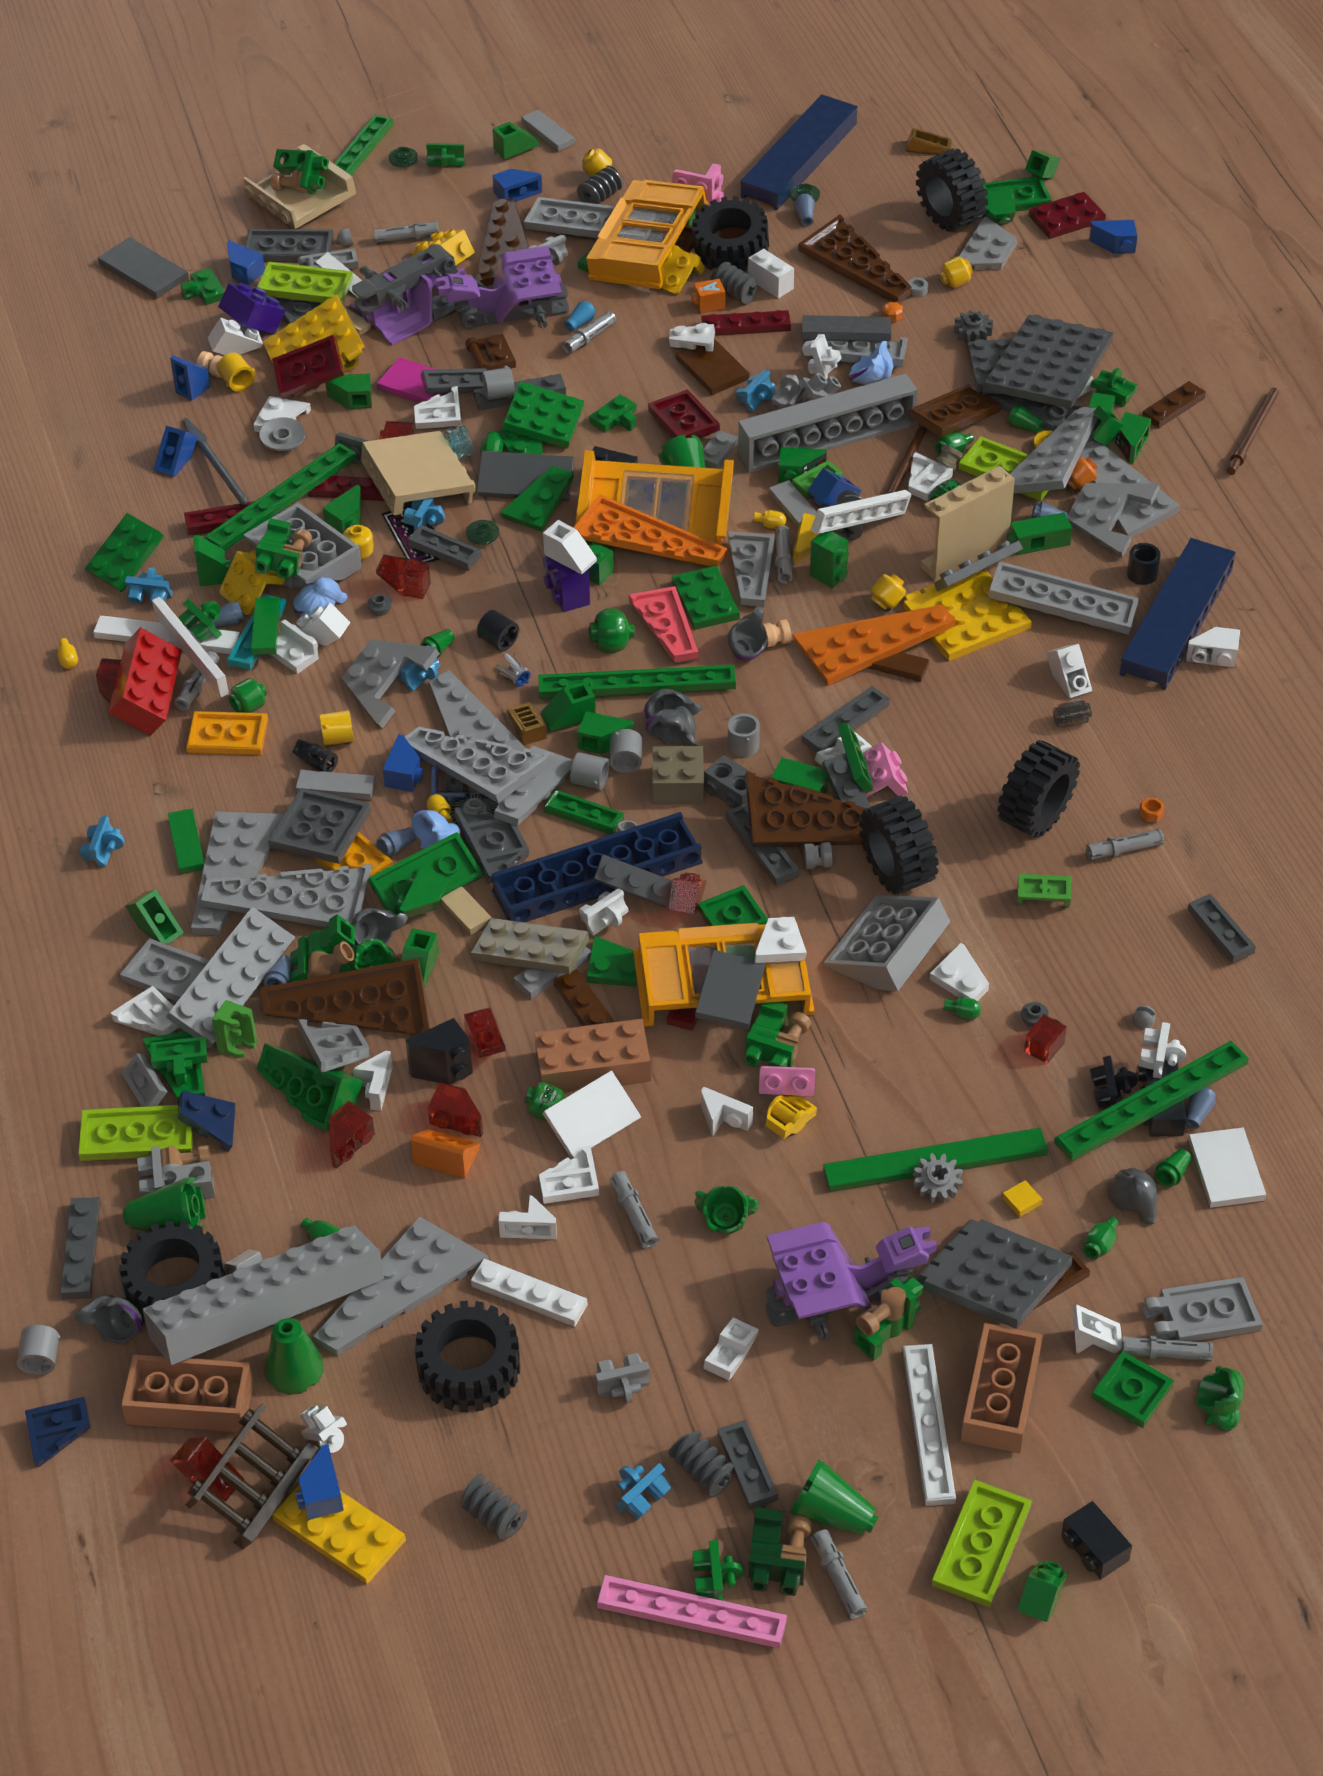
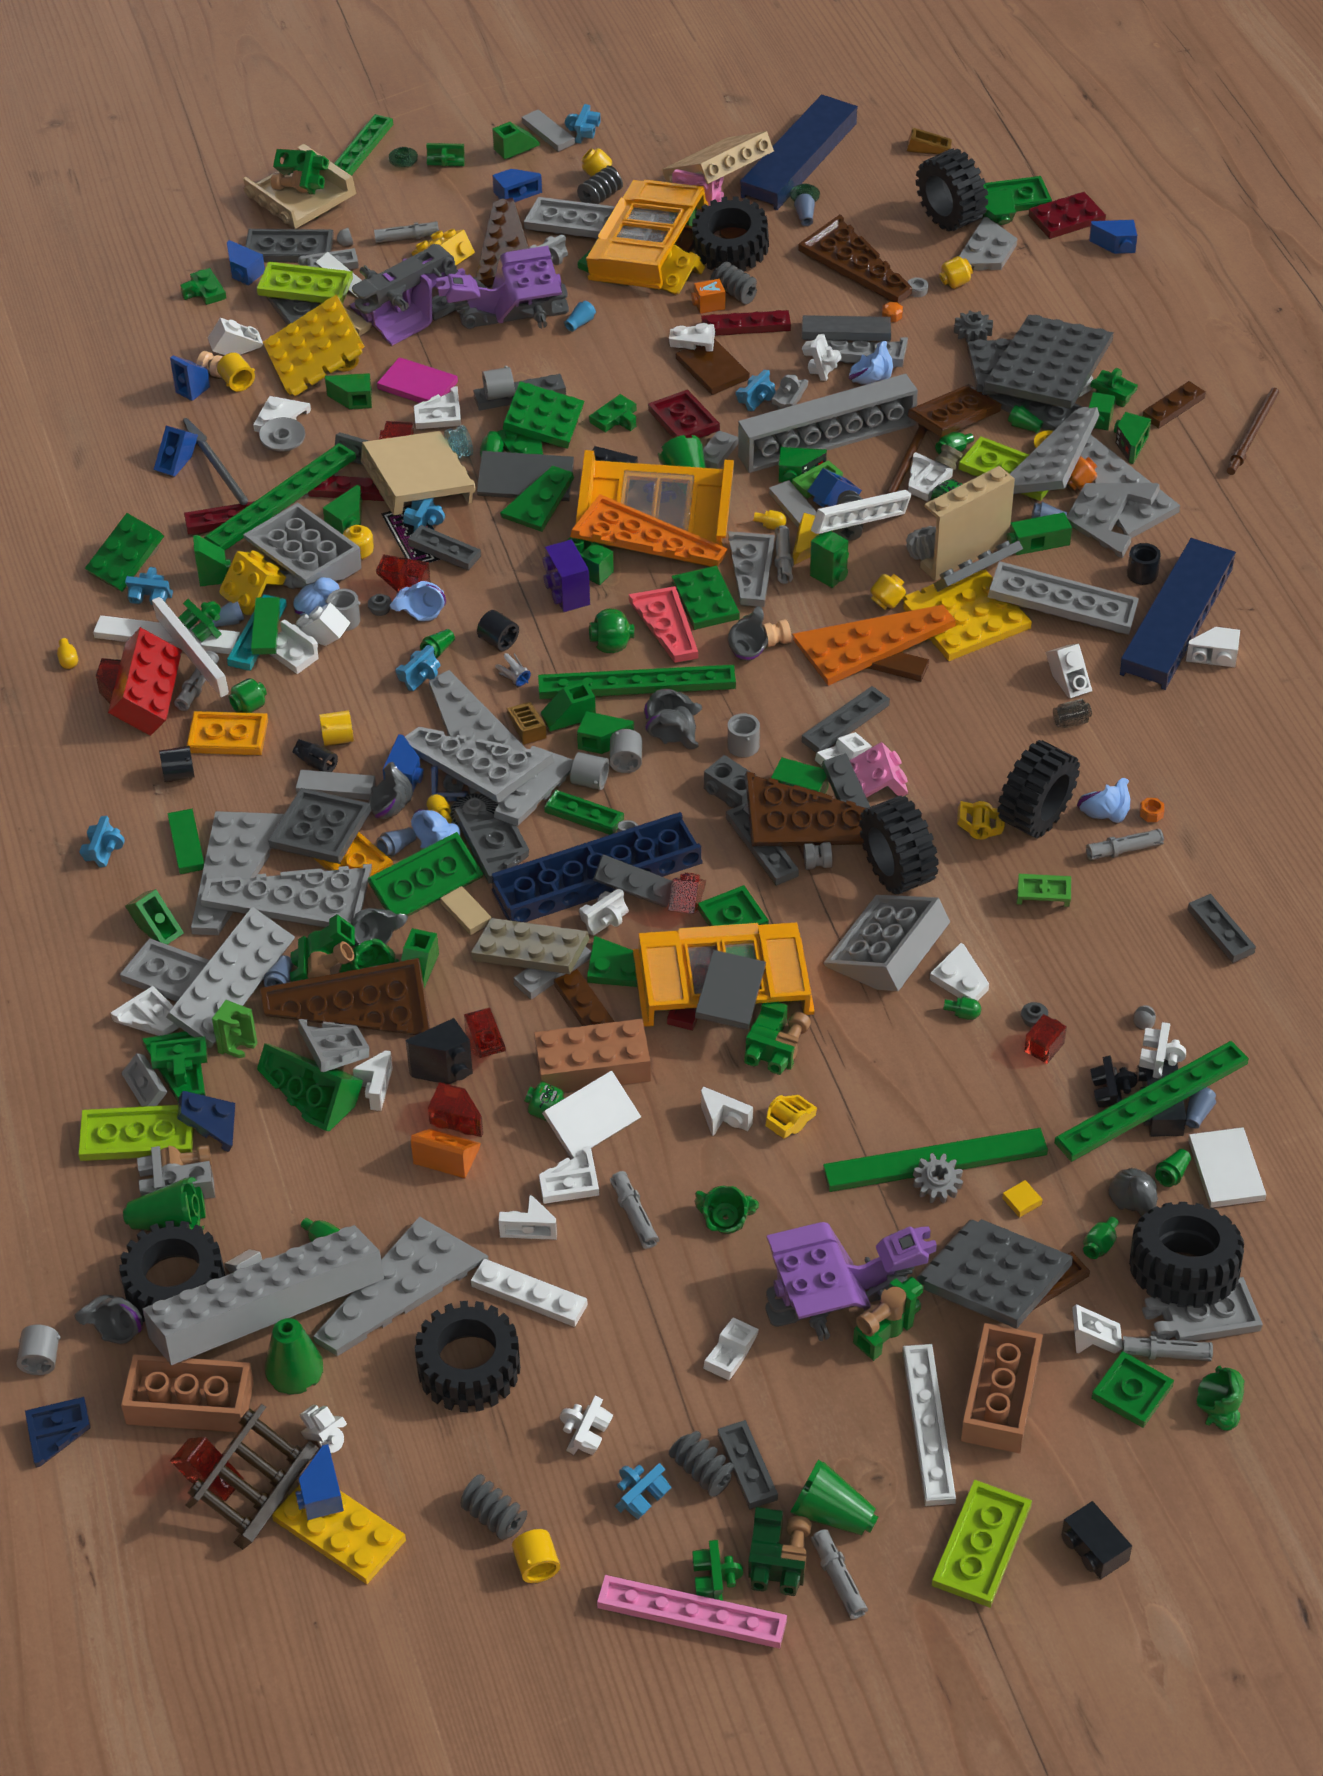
dark grey plate [60,1197,101,1299] -> none
dark grey tile [98,237,189,298] -> none
dark purple brick [218,283,286,333] -> none
green hips [255,518,312,579] -> none
dark red plate [272,335,345,399] -> none
clear red slope [329,1101,375,1169] -> none
light grey wing [342,639,440,729] -> none
green slope [395,866,450,918] -> none
dark grey plate [420,368,487,393] -> none
reddish brown plate [465,334,516,371] -> none
clear green piece [466,520,499,545] -> none
white slope [543,520,597,575] -> none
light grey pin [562,311,616,354] -> none
light grey hips [596,1353,650,1403] -> none
dark tan brick [653,746,704,804] -> none
white brick [748,249,794,298] -> none
white wing [754,917,807,963] -> none
bright pink bracket [759,1066,815,1096] -> none
light grey hips [799,373,841,402] -> none
green tile [837,722,874,794] -> none
green slope [1017,1561,1069,1622] -> none
green brick [1025,150,1060,178] -> none
green panel [1091,405,1124,446] -> none
none -> black piece [159,746,195,782]
none -> light grey piece [325,589,361,631]
none -> dark grey hair [368,762,413,820]
none -> light blue hair [390,581,446,621]
none -> yellow piece [512,1529,560,1583]
none -> white hips [560,1395,613,1455]
none -> dark azure hips [565,104,601,143]
none -> tan panel [662,131,774,184]
none -> light grey gear [906,526,936,560]
none -> yellow piece [957,801,1005,840]
none -> light blue hair [1077,778,1131,823]
none -> black tyre [1129,1202,1244,1308]

